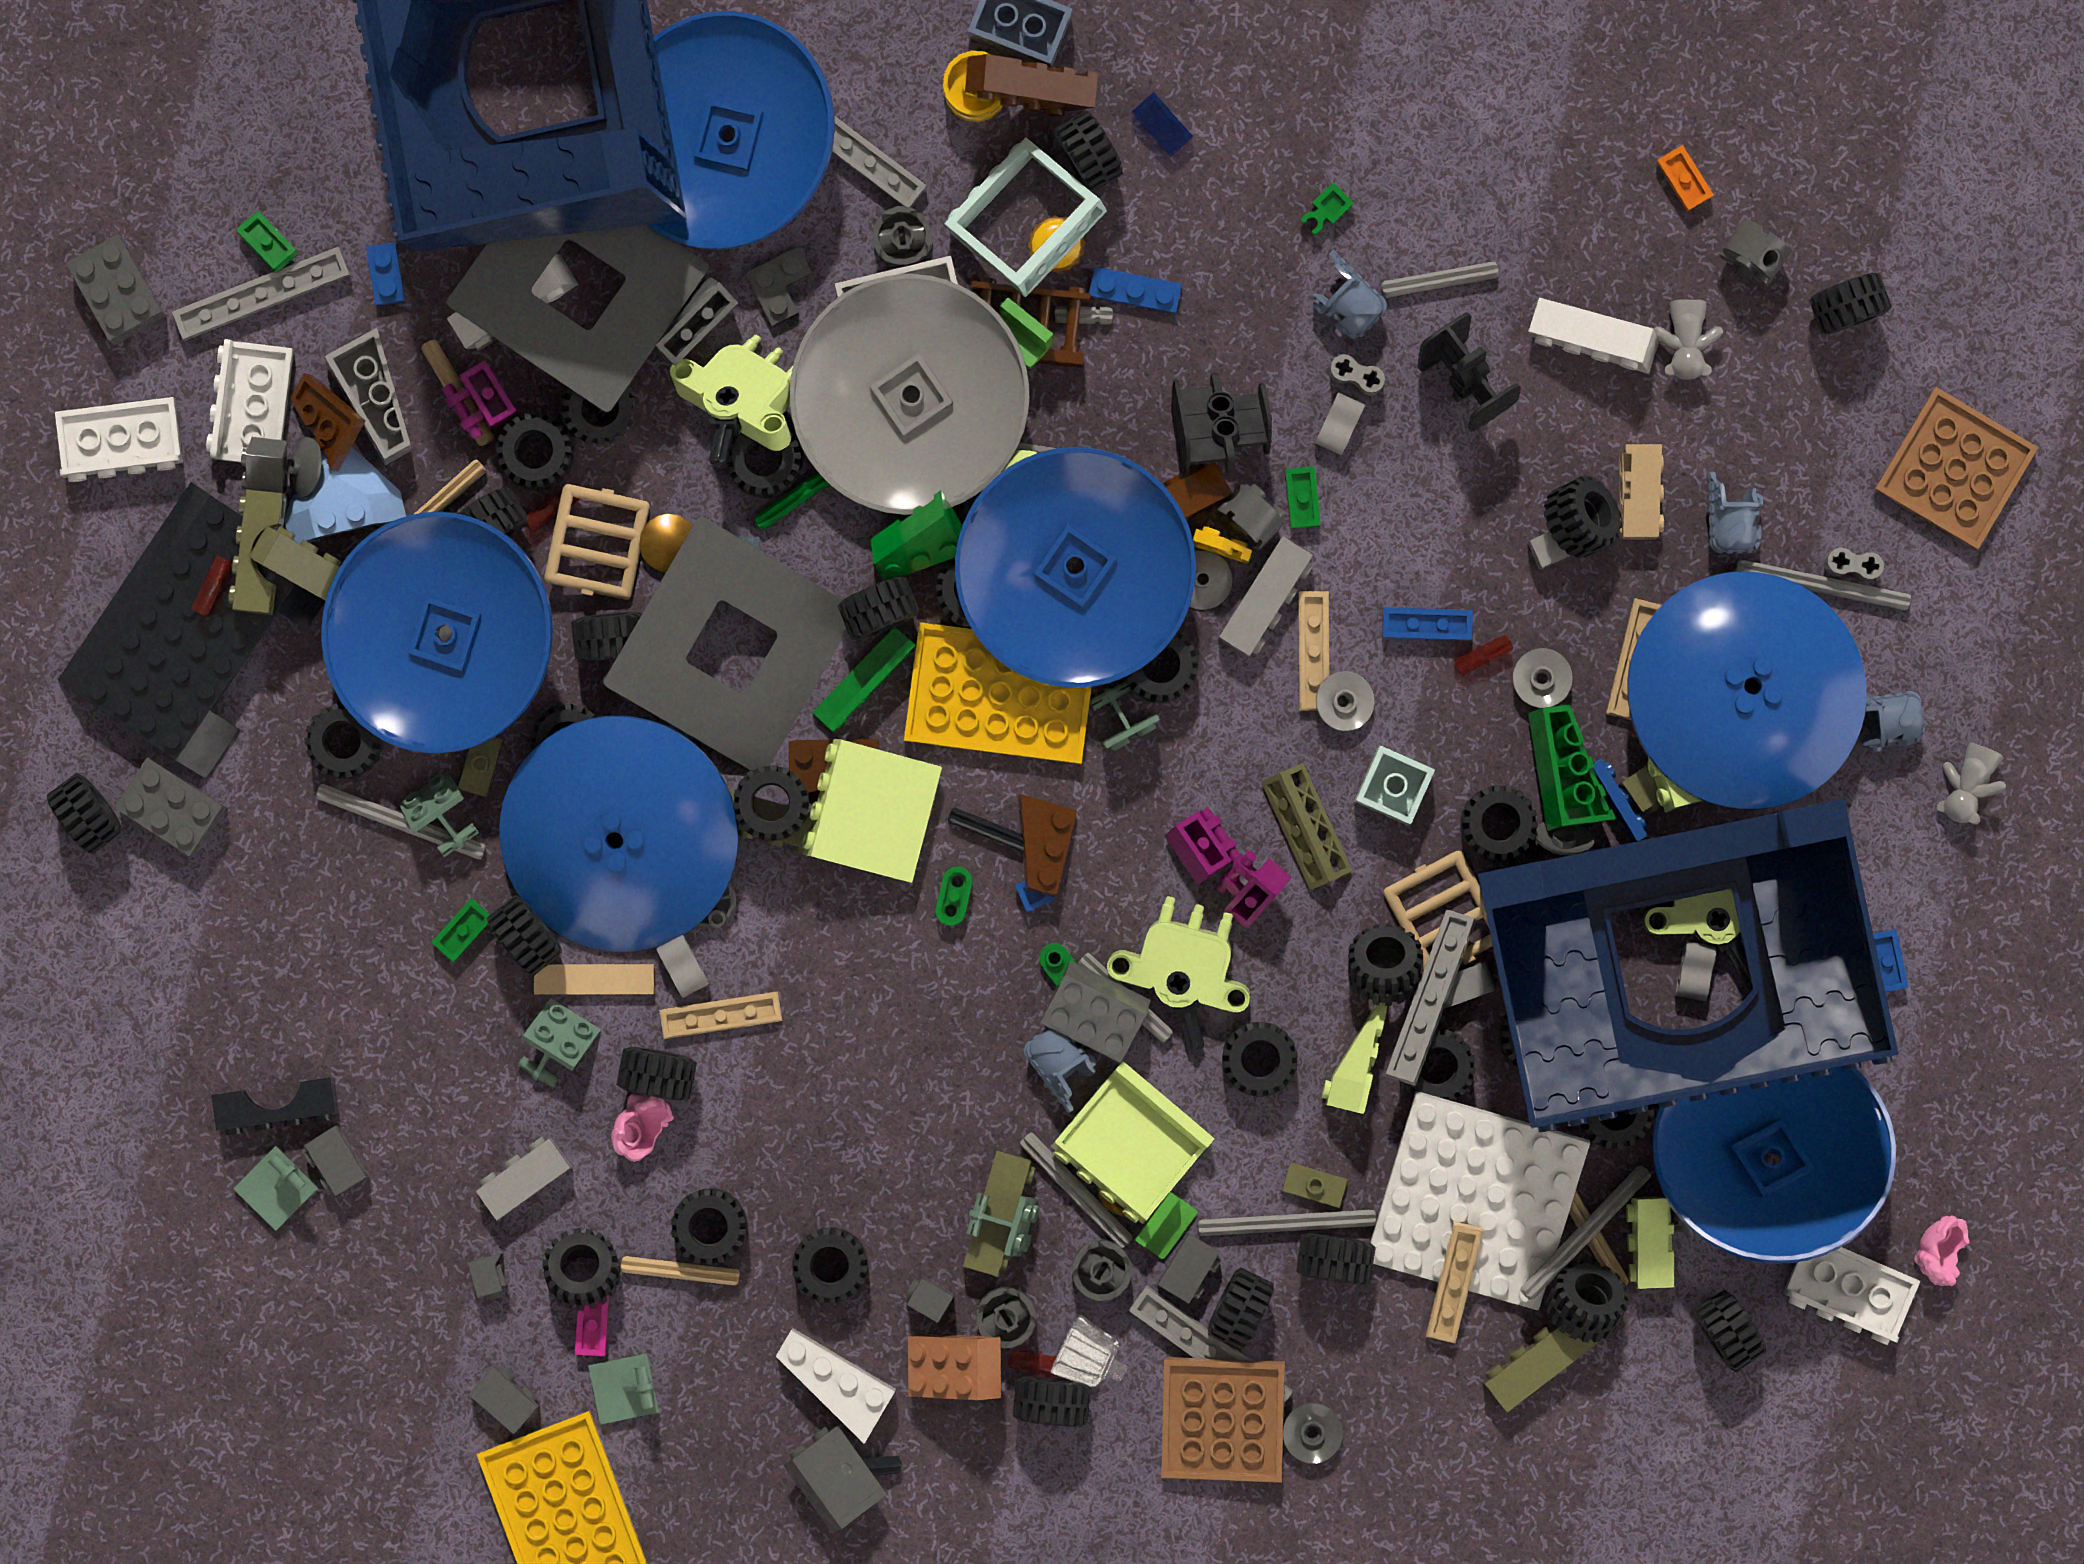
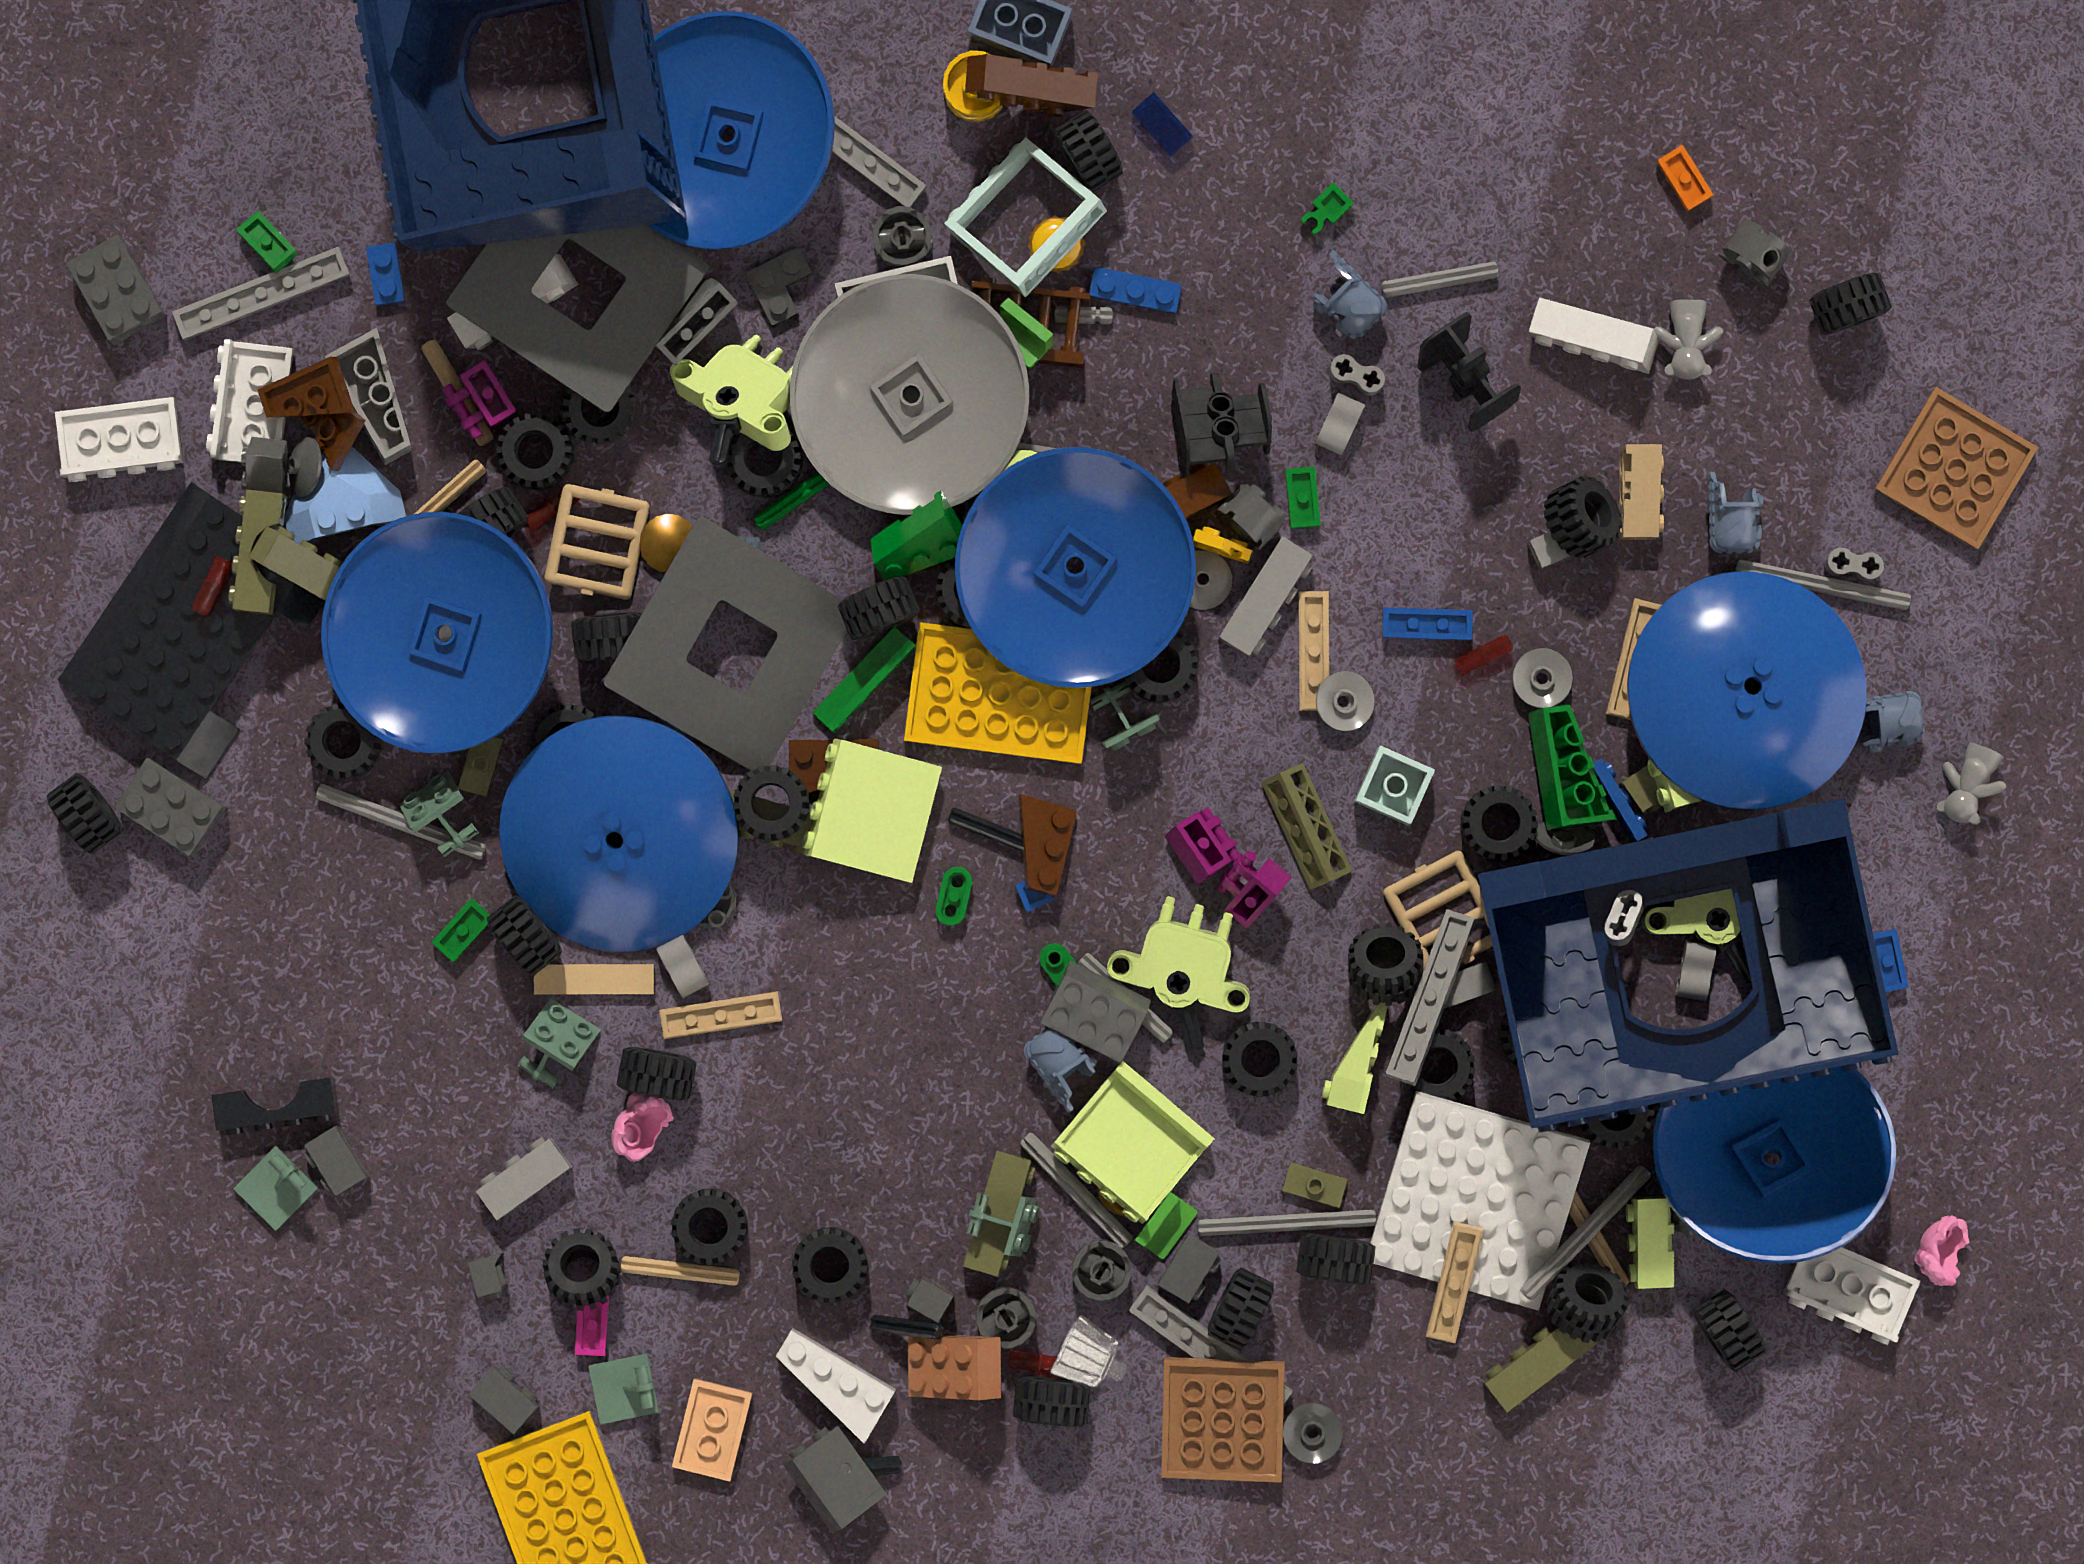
none -> reddish brown wing [257,356,355,418]
none -> light nougat plate [672,1378,753,1481]
none -> black axle [870,1315,944,1339]
none -> light grey beam [1604,890,1643,946]

